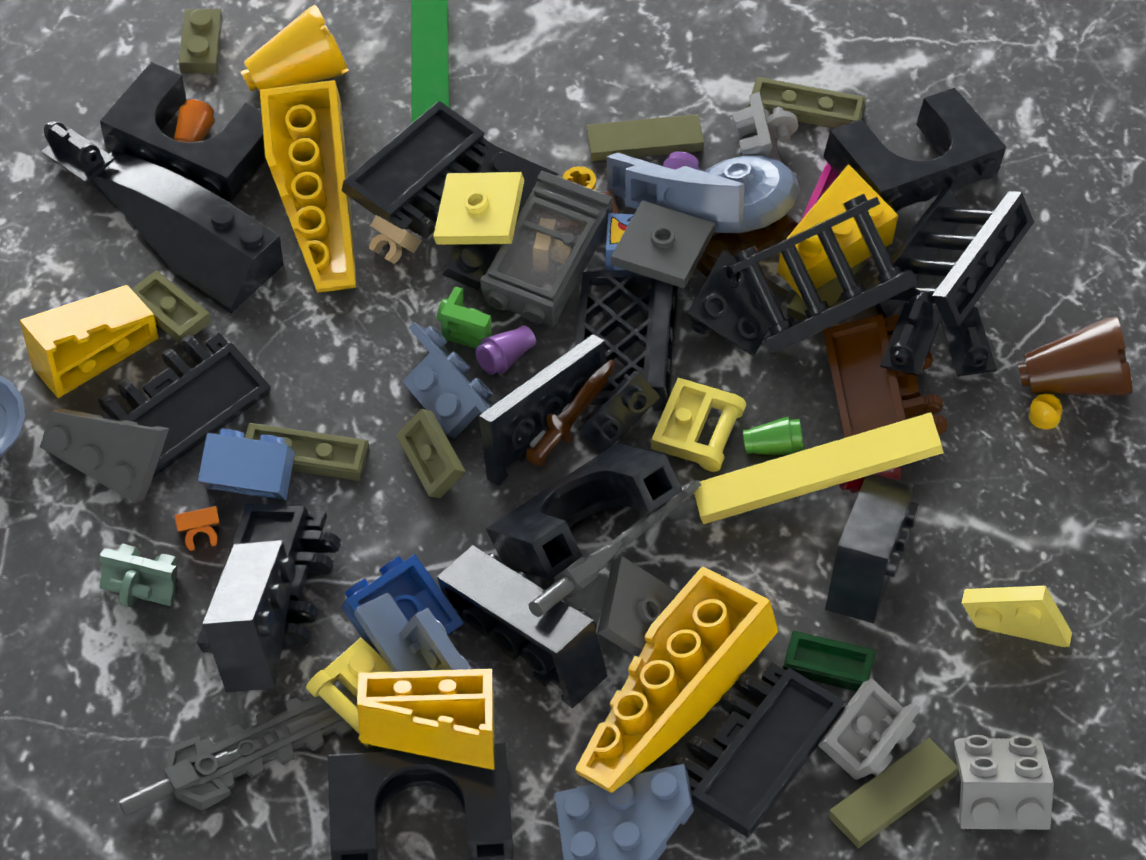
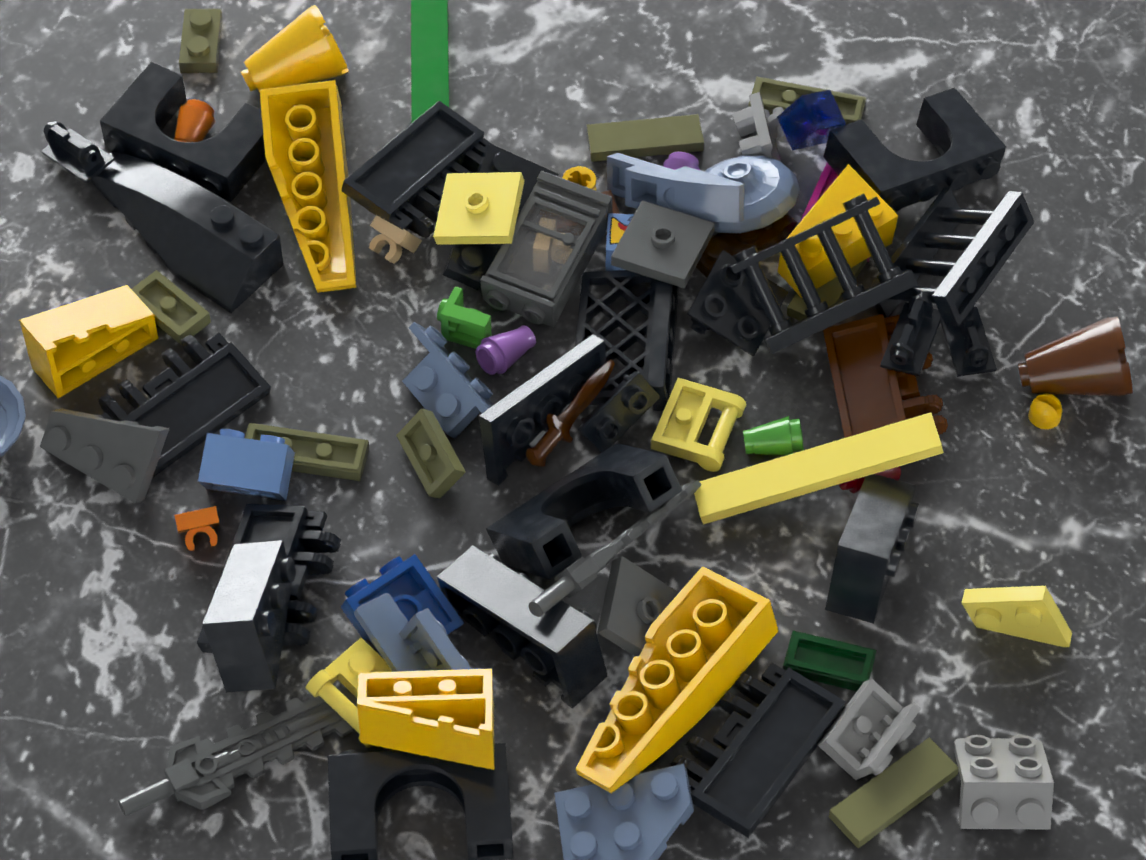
sand green hips [99,544,178,607] -> none
none -> clear blue slope [777,90,847,151]

